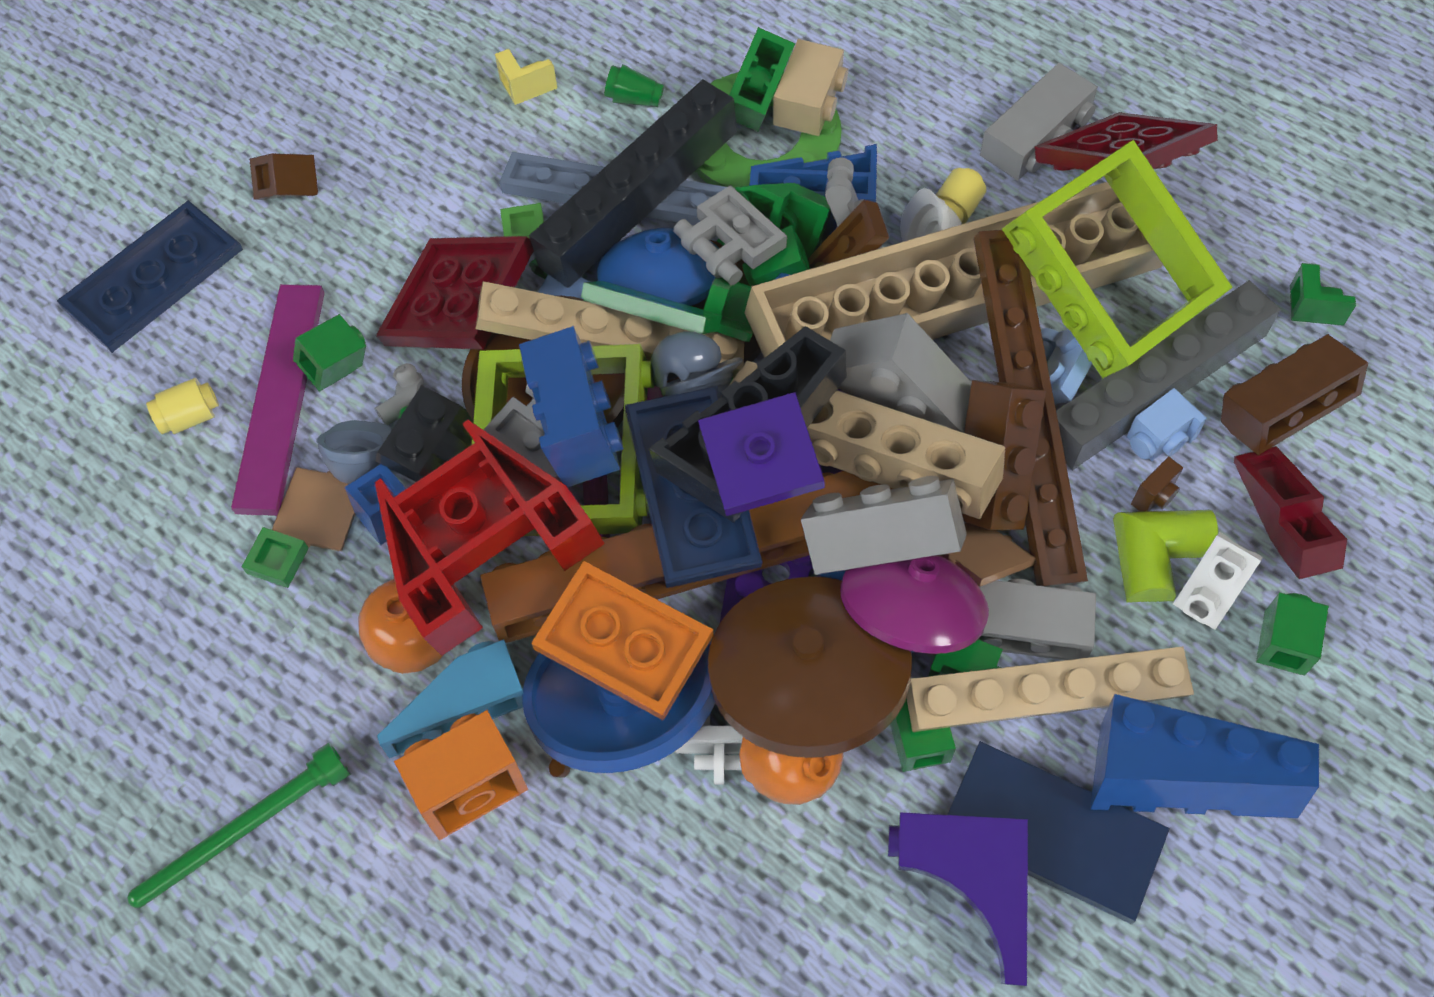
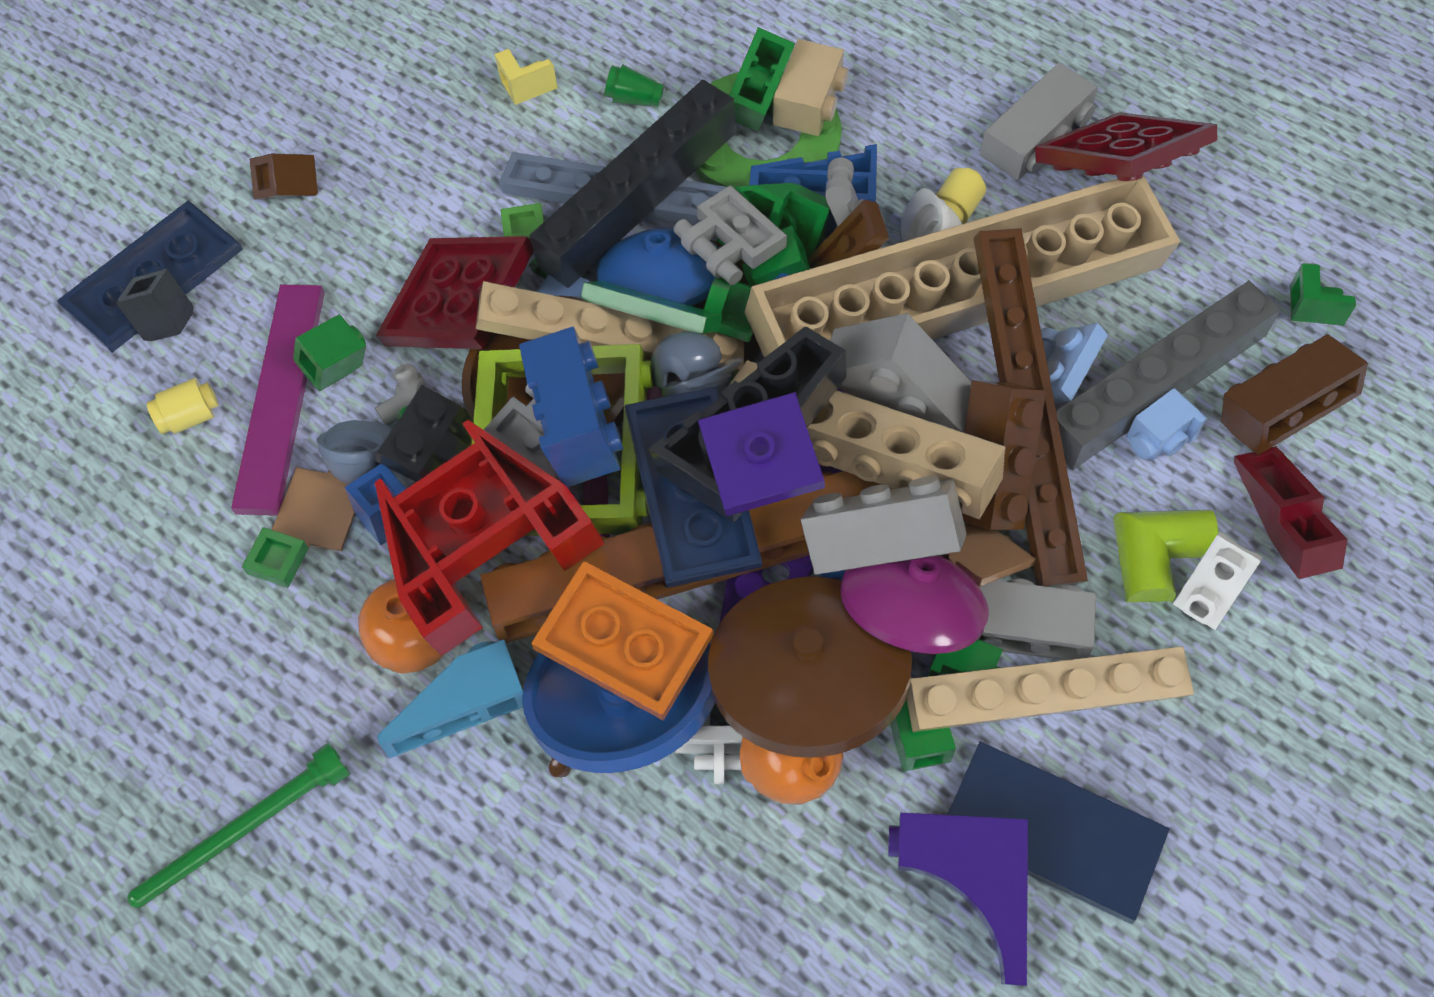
orange brick [394,710,528,841] -> none
lime window [1002,140,1233,379] -> none
blue wedge [1090,694,1319,818] -> none
reddish brown plate [1131,456,1184,511] -> none
green brick [1256,592,1329,676] -> none
none -> black panel [116,269,194,341]

